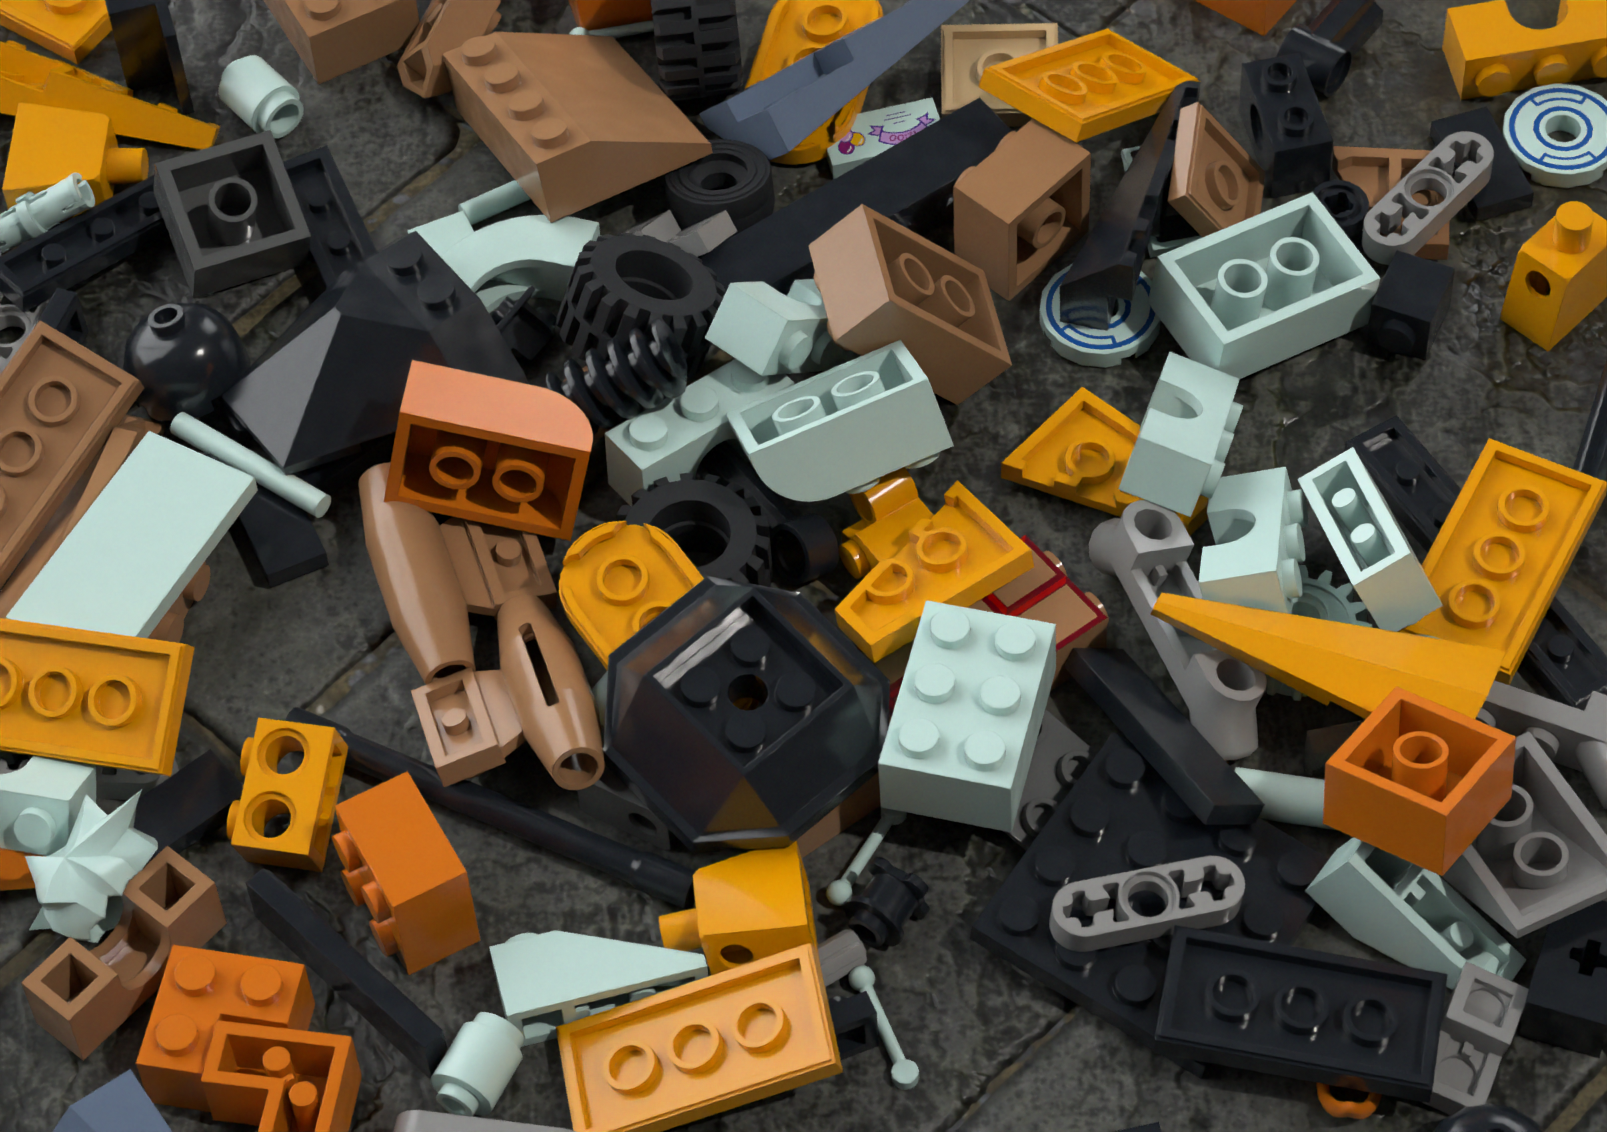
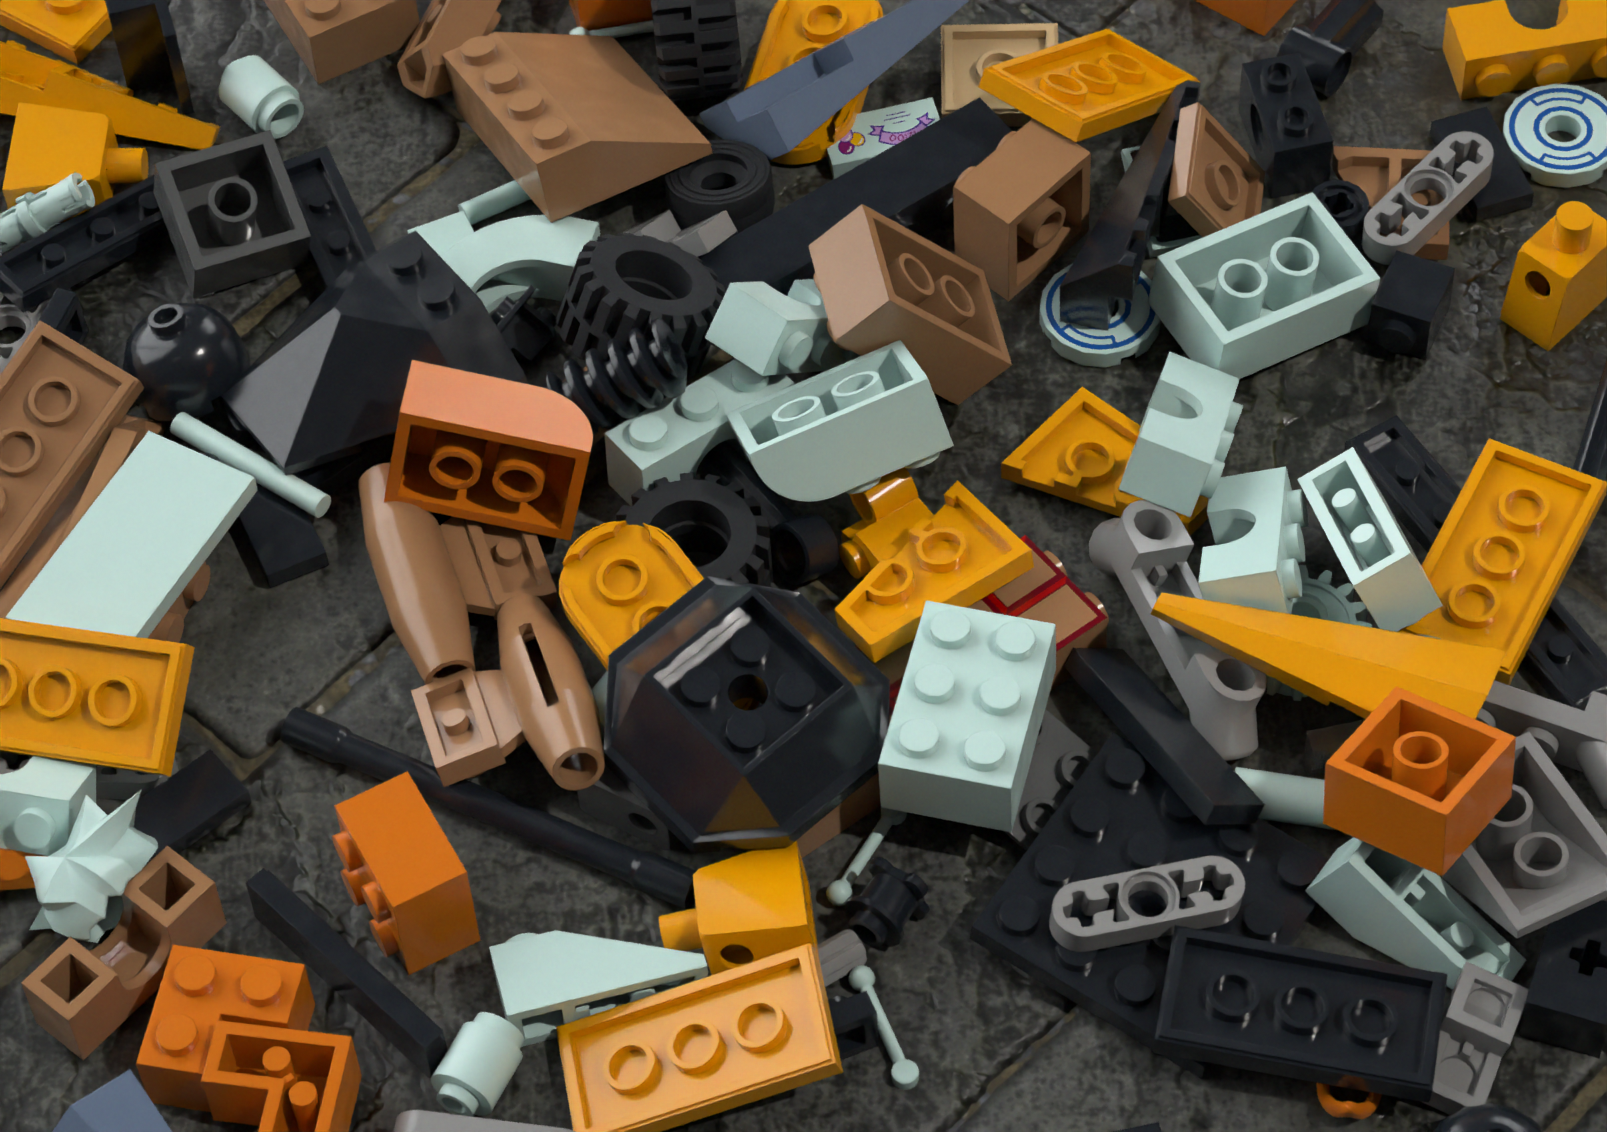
light orange brick [227,717,349,872] -> none

